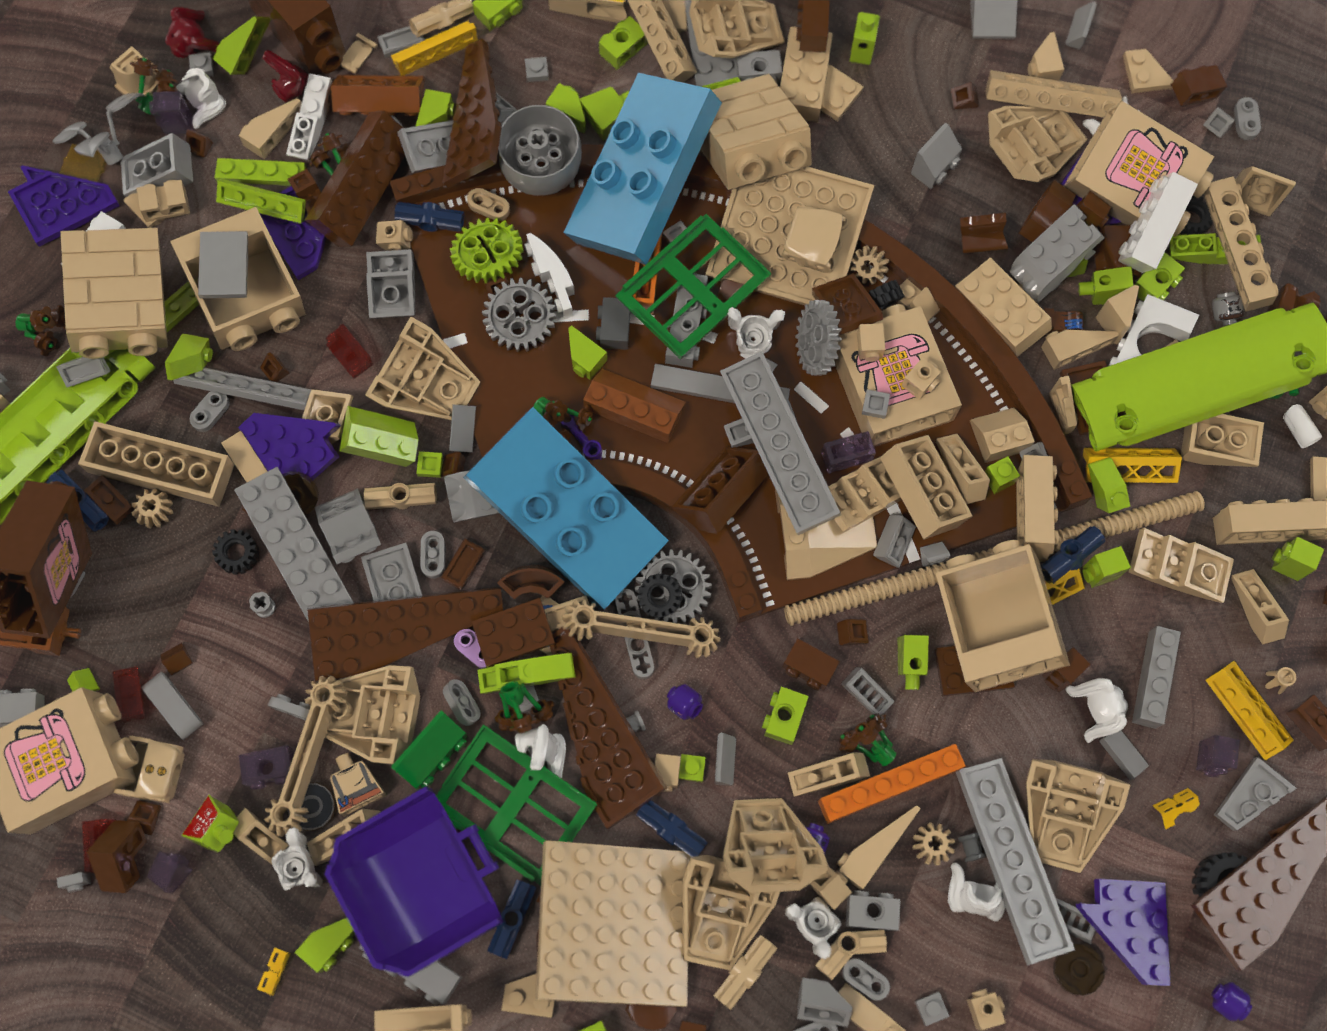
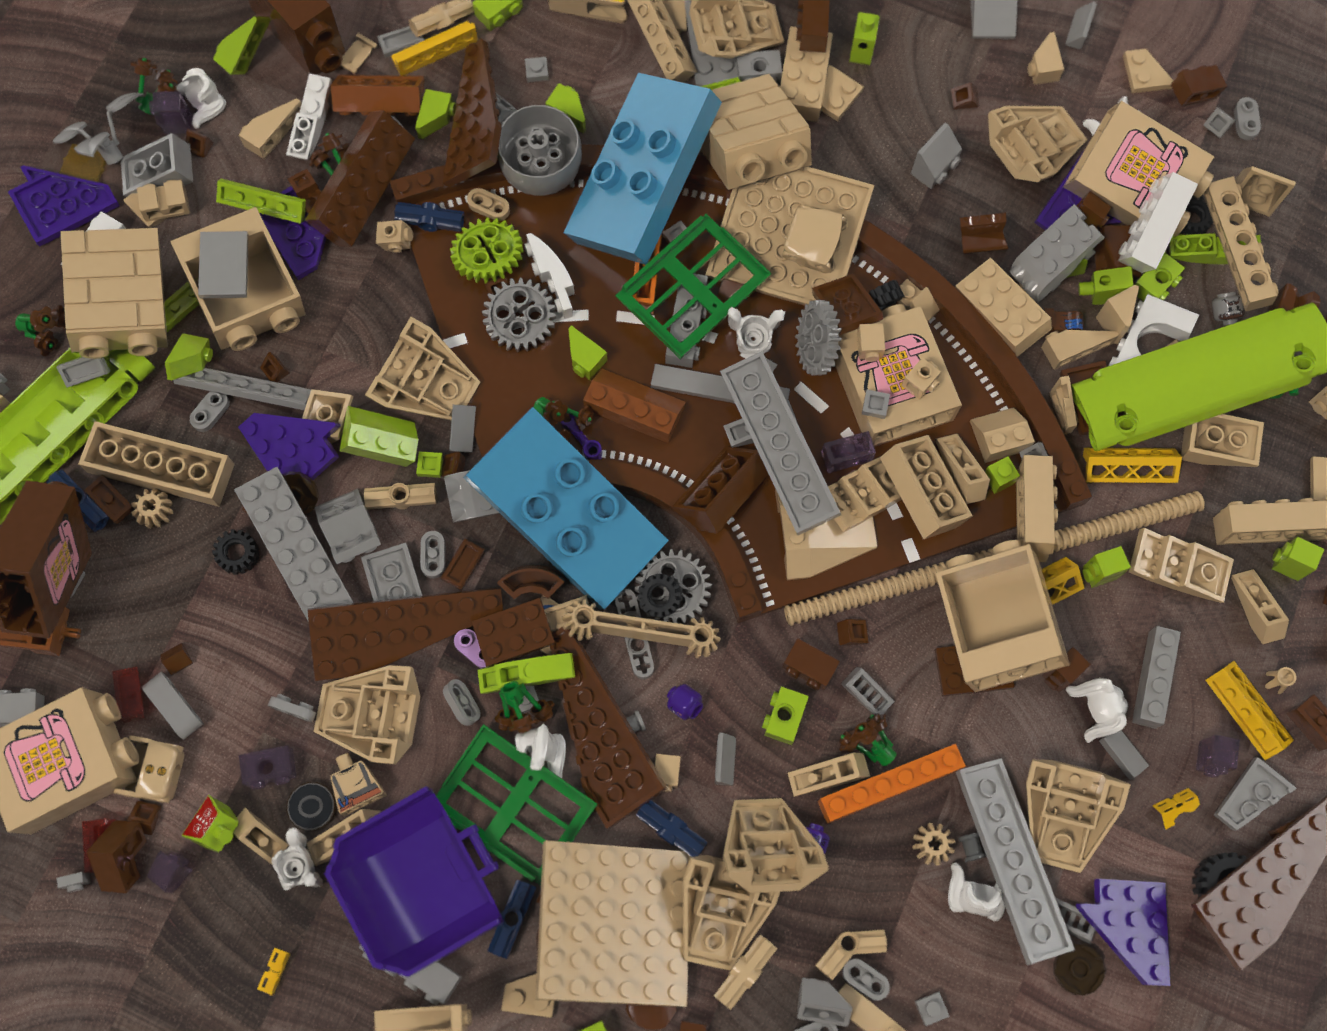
lime slope [67,668,100,692] -> none
tan container [110,46,159,99] -> none
dark red hair [165,7,220,58] -> none
light grey plate [189,52,214,76] -> none
lime plate [215,158,306,186] -> none
tan tile [221,431,268,482] -> none
light grey bush [249,592,276,618] -> none
dark red hair [262,50,309,103] -> none
tan arm [264,676,347,837] -> none
lime slope [295,918,355,973] -> none
clear red hinge [326,324,374,379] -> none
light grey slope [366,249,415,319] -> none
green slope [391,710,468,791] -> none
light grey plate [397,121,453,174] -> none
lime torso [580,87,629,141] -> none
dark grey brick [596,297,630,350] -> none
lime brick [599,16,648,70] -> none
lime plate [679,754,706,782] -> none
white hair [785,897,841,959] -> none
tan brick [810,867,852,910] -> none
tan slope [837,805,921,890] -> none
light grey brick [846,891,900,931] -> none
tan gear [850,245,889,284] -> none
light grey slope [873,515,916,568] -> none
lime torso [897,635,929,690] -> none
light grey slope [920,542,950,567] -> none
tan brick [966,989,1005,1031] -> none
tan brick [985,70,1122,117] -> none
reddish brown brick [1019,180,1076,242] -> none
dark blue piece [1041,526,1105,584] -> none
lime slope [1088,457,1130,513] -> none
dark purple head [1211,982,1252,1021] -> none
white arm [1283,404,1322,448] -> none

